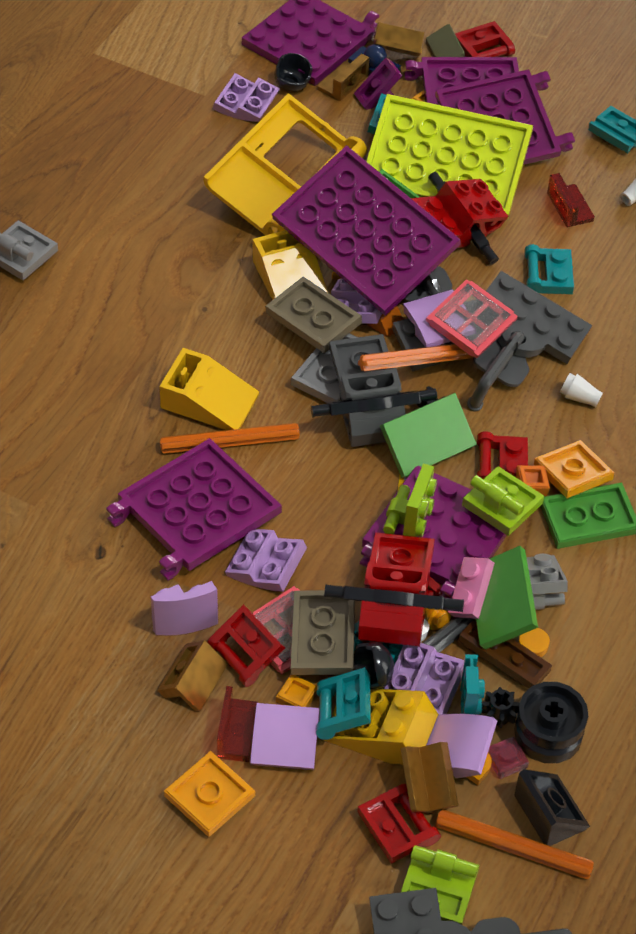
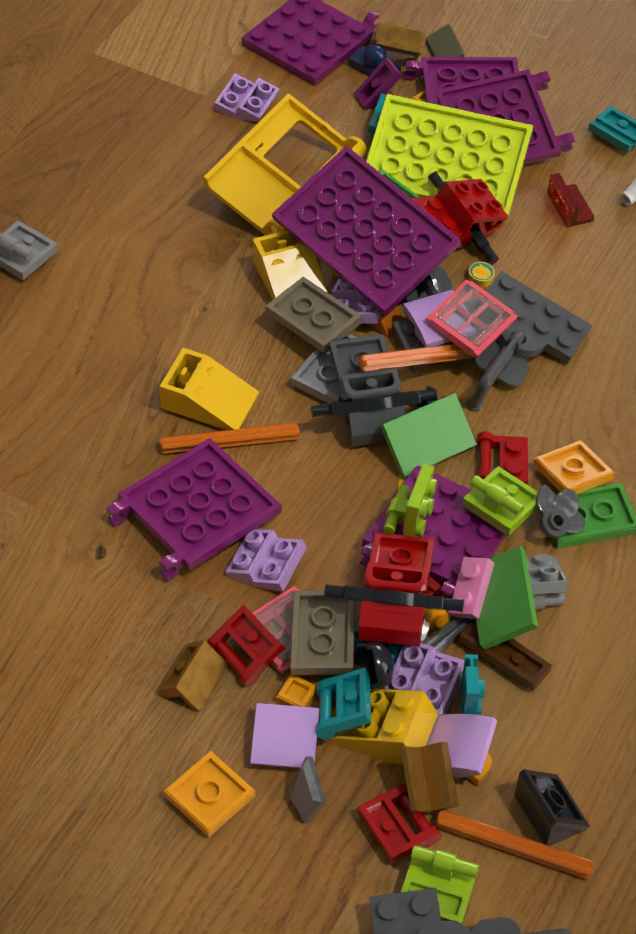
lavender slope [151,581,218,635] -> none
clear red panel [217,686,258,762] -> none
black hair [274,53,313,92] -> none
pearl gold panel [318,53,369,101] -> none
red plate [455,21,515,57] -> none
black gear [481,687,520,728] -> none
clear pink plate [488,736,529,779] -> none
black wheel [514,682,589,764] -> none
orange slope [516,465,550,496] -> none
light orange tile [519,628,550,657] -> none
teal plate [524,244,574,295] -> none
white cone [560,373,603,408] -> none
none -> flat silver piece [288,756,327,823]
none -> yellow tile [468,262,495,287]
none -> dark grey plate [536,485,586,538]

